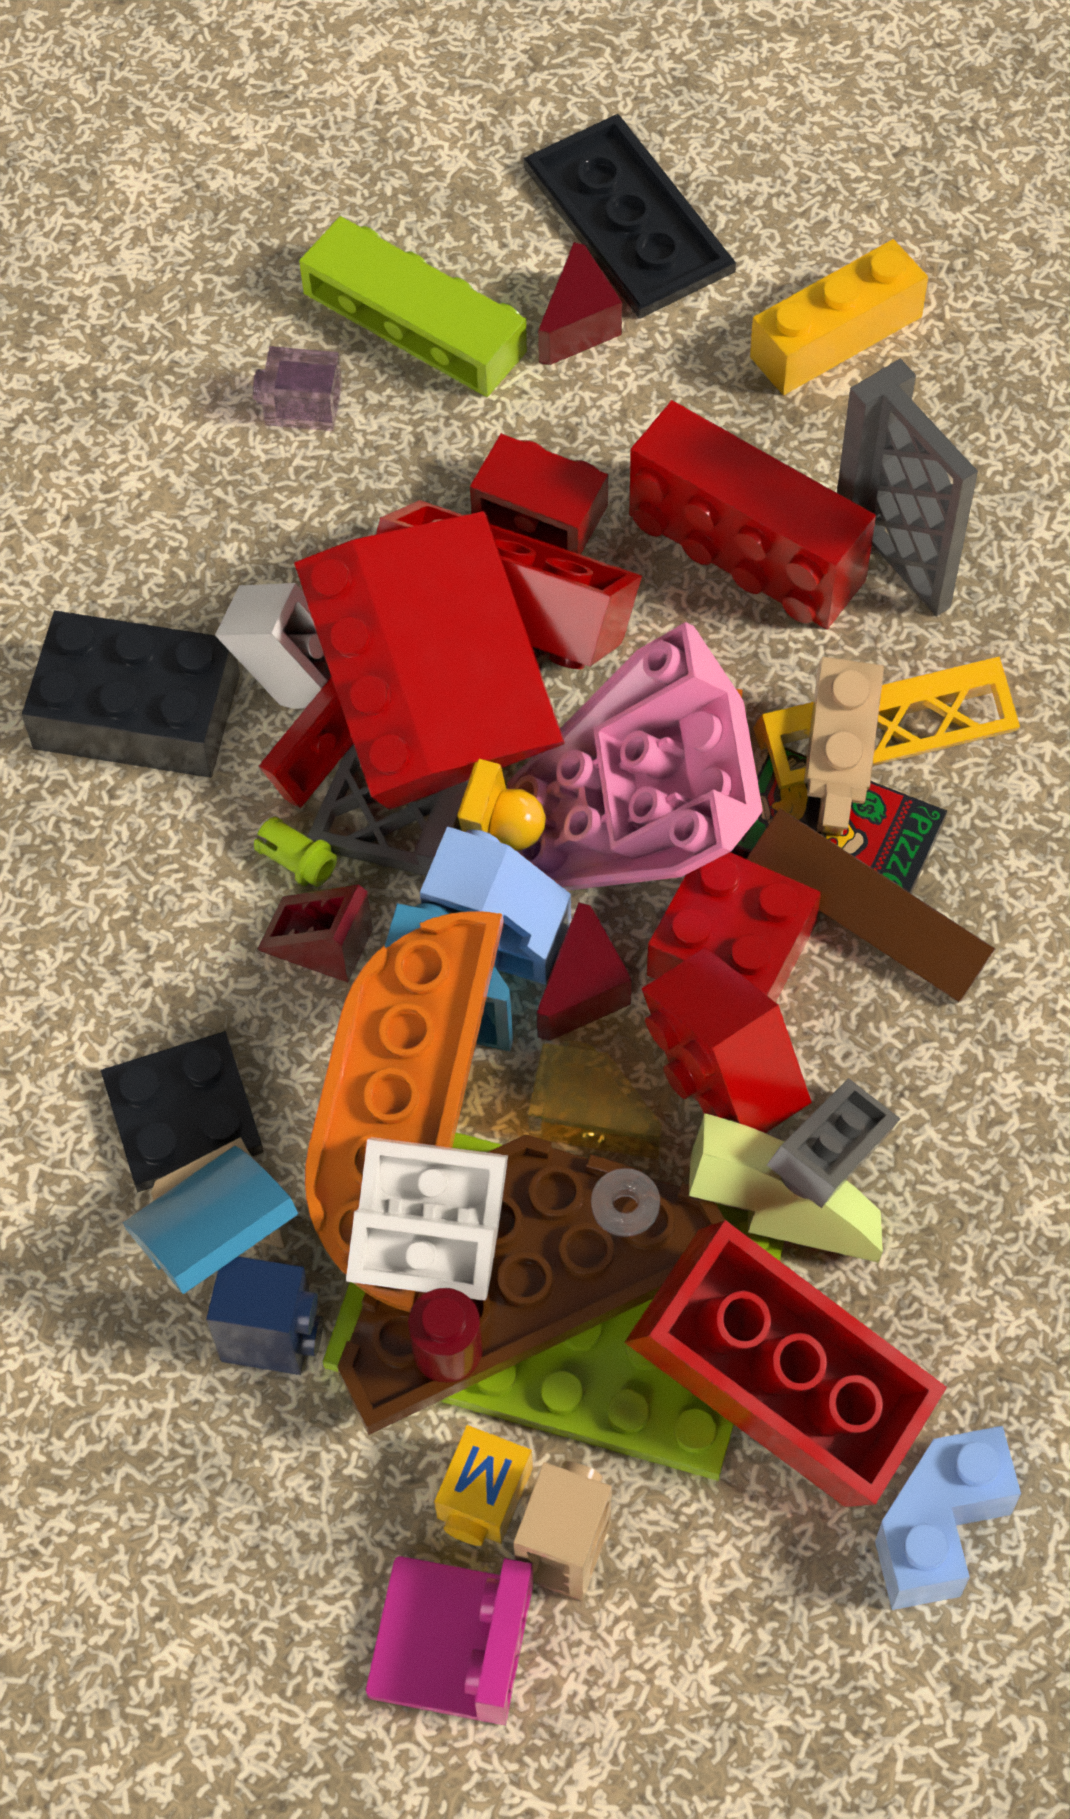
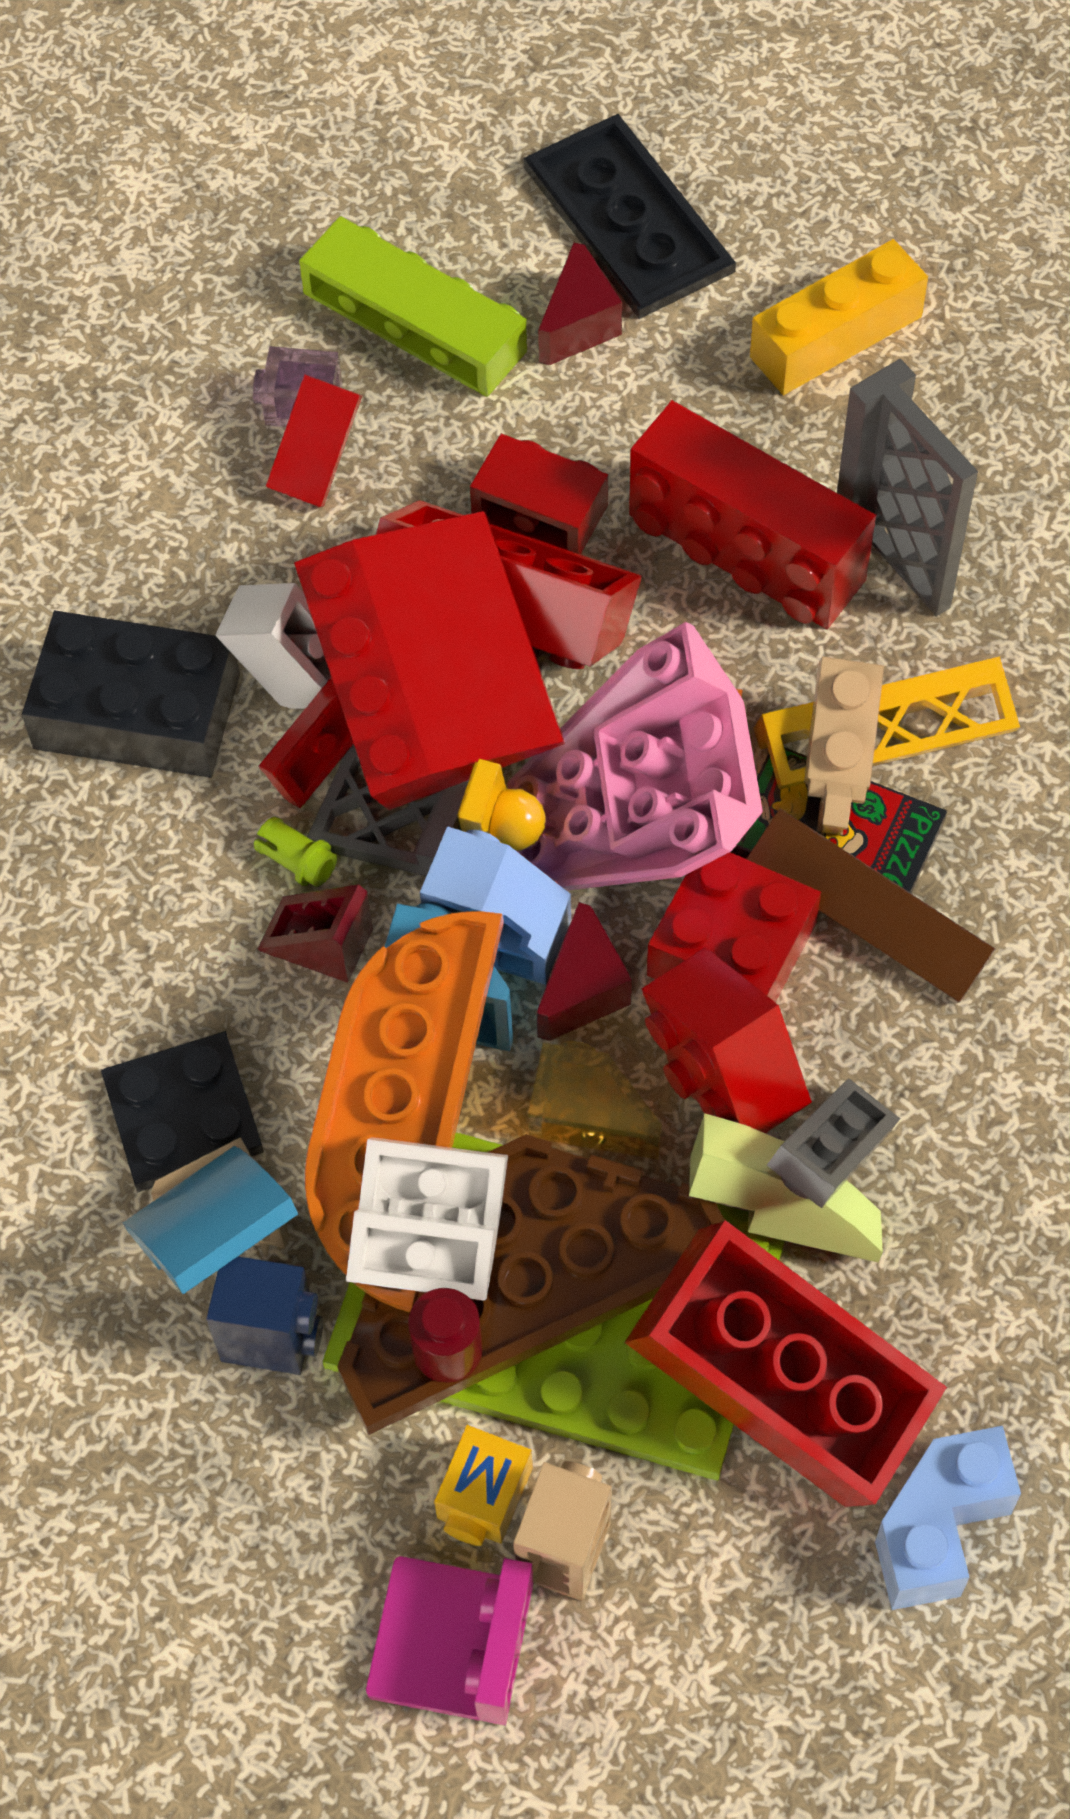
clear plate [591,1168,660,1237] -> none
none -> red tile [266,374,363,508]

